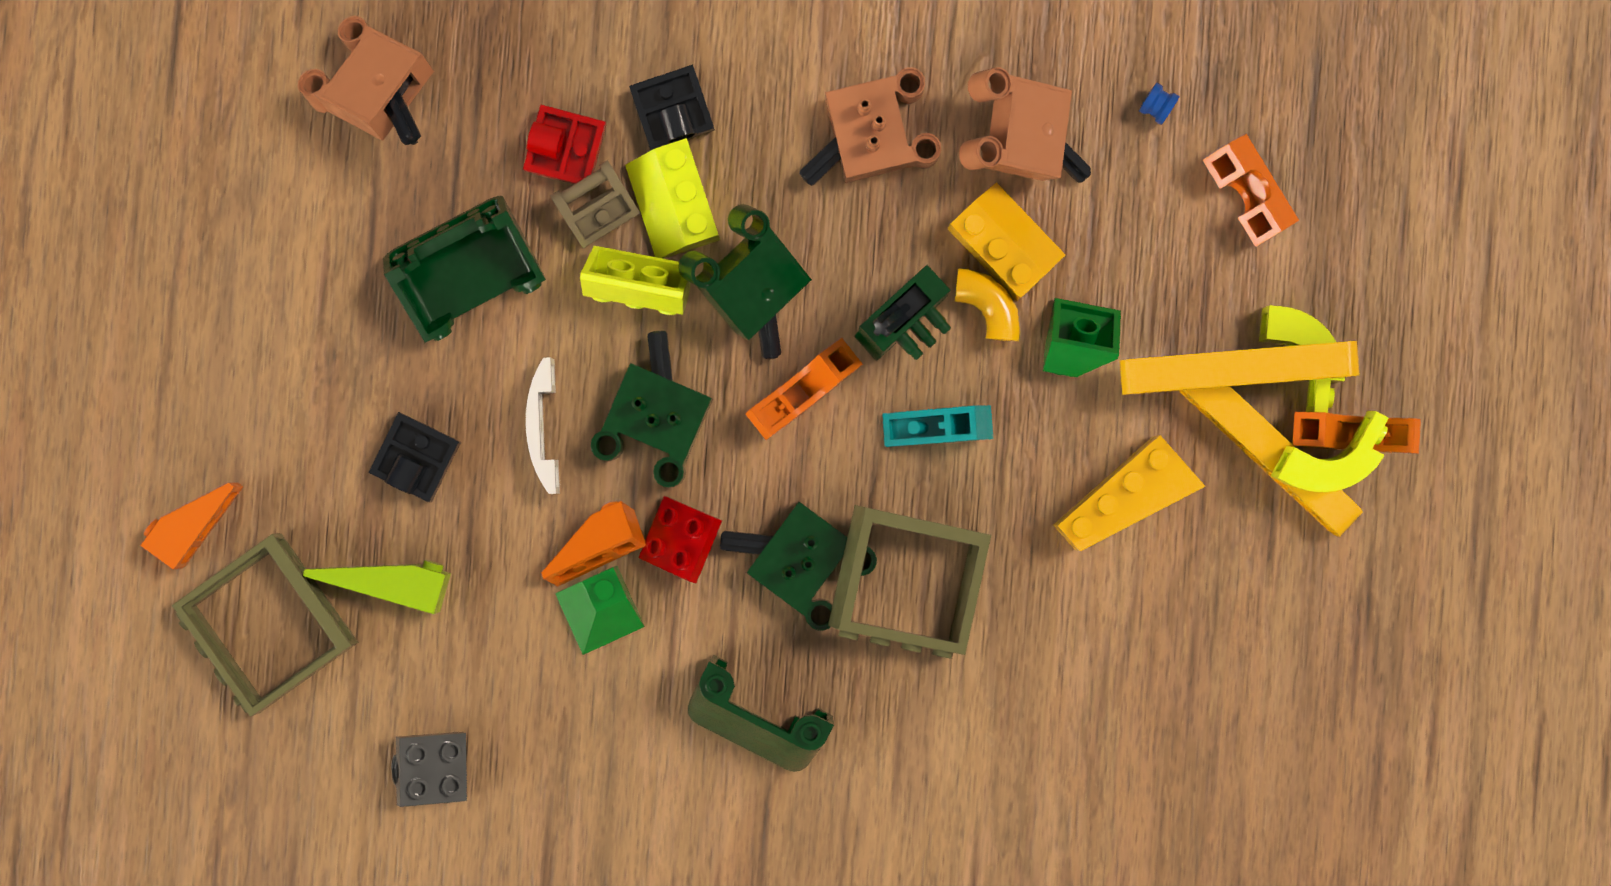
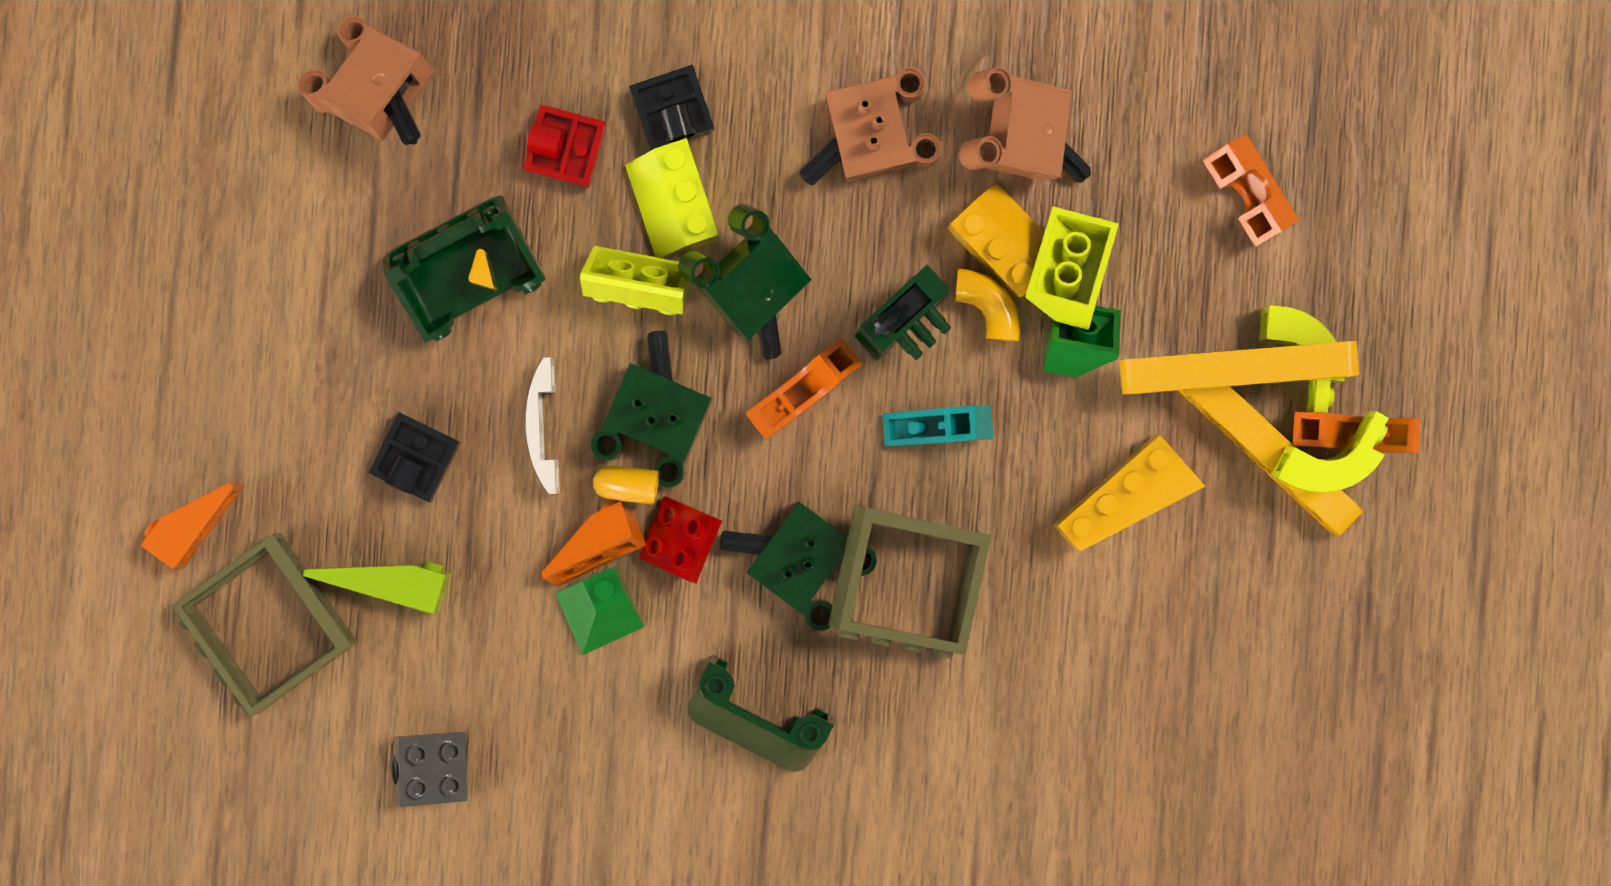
dark tan plate [550,160,640,248] -> none
blue wheel [1138,82,1180,125] -> none
none -> yellow slope [468,249,497,291]
none -> yellow cylinder [593,465,659,505]
none -> neon yellow slope [1025,206,1119,330]

